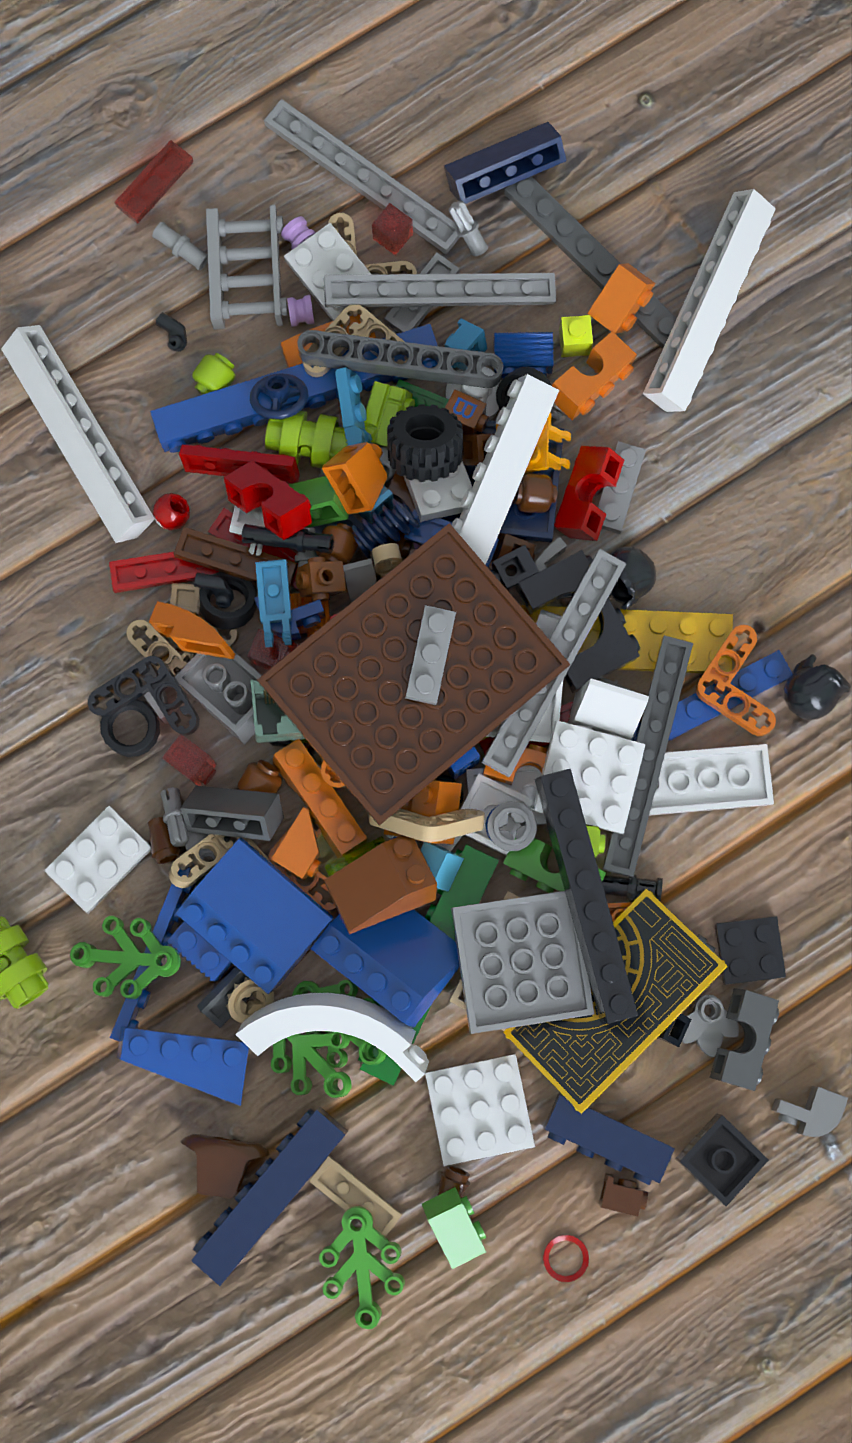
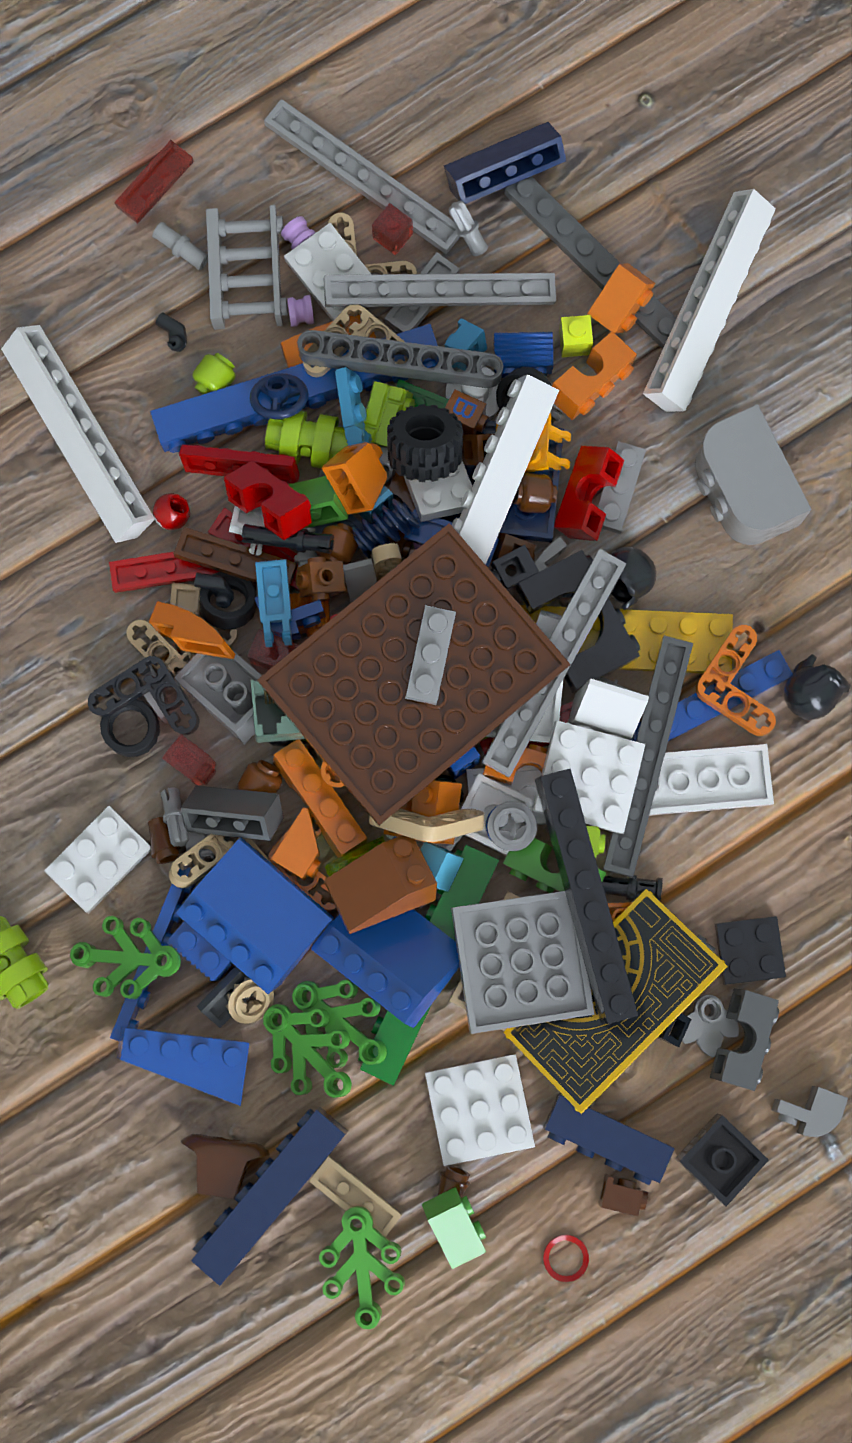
white arch [236,993,429,1082] -> none
none -> light grey brick [695,404,812,545]

